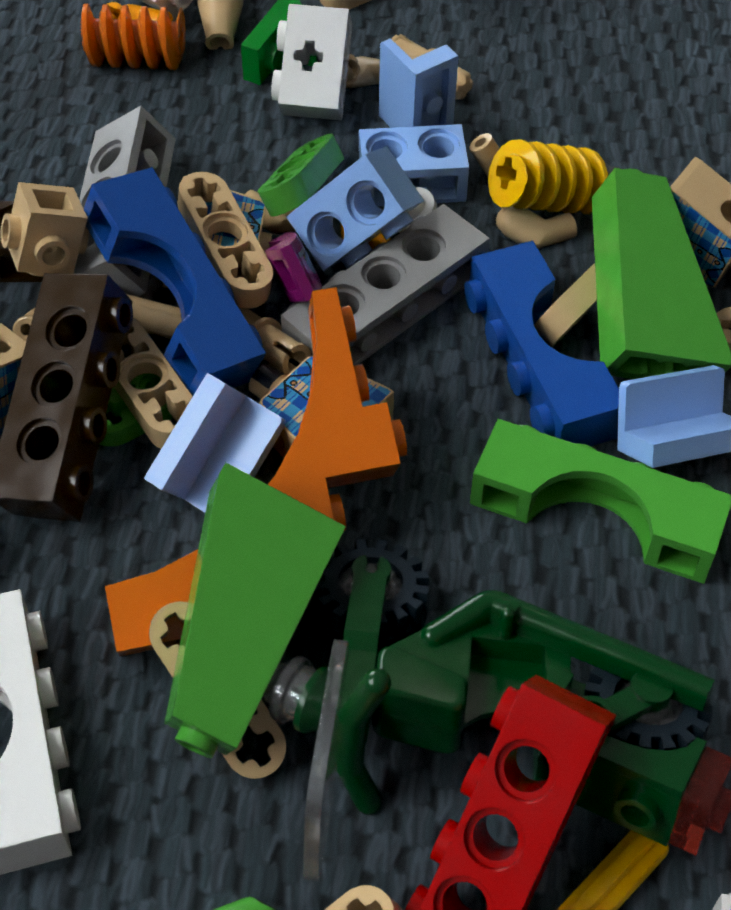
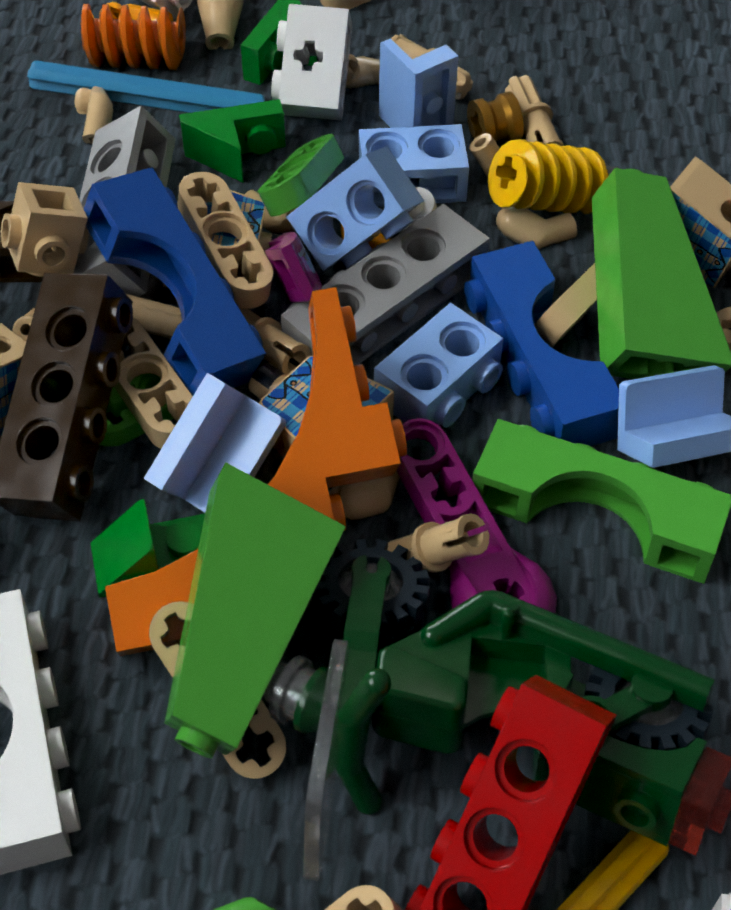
none -> dark azure axle [27,60,265,113]
none -> tan arm [74,86,113,144]
none -> green slope [90,499,205,598]
none -> green slope [179,99,286,183]
none -> tan arm [329,472,400,520]
none -> light blue brick [374,302,503,428]
none -> tan axle [387,513,489,573]
none -> magenta beam [396,418,557,614]
none -> pearl gold wheel [467,91,524,142]
none -> tan axle [505,75,564,146]

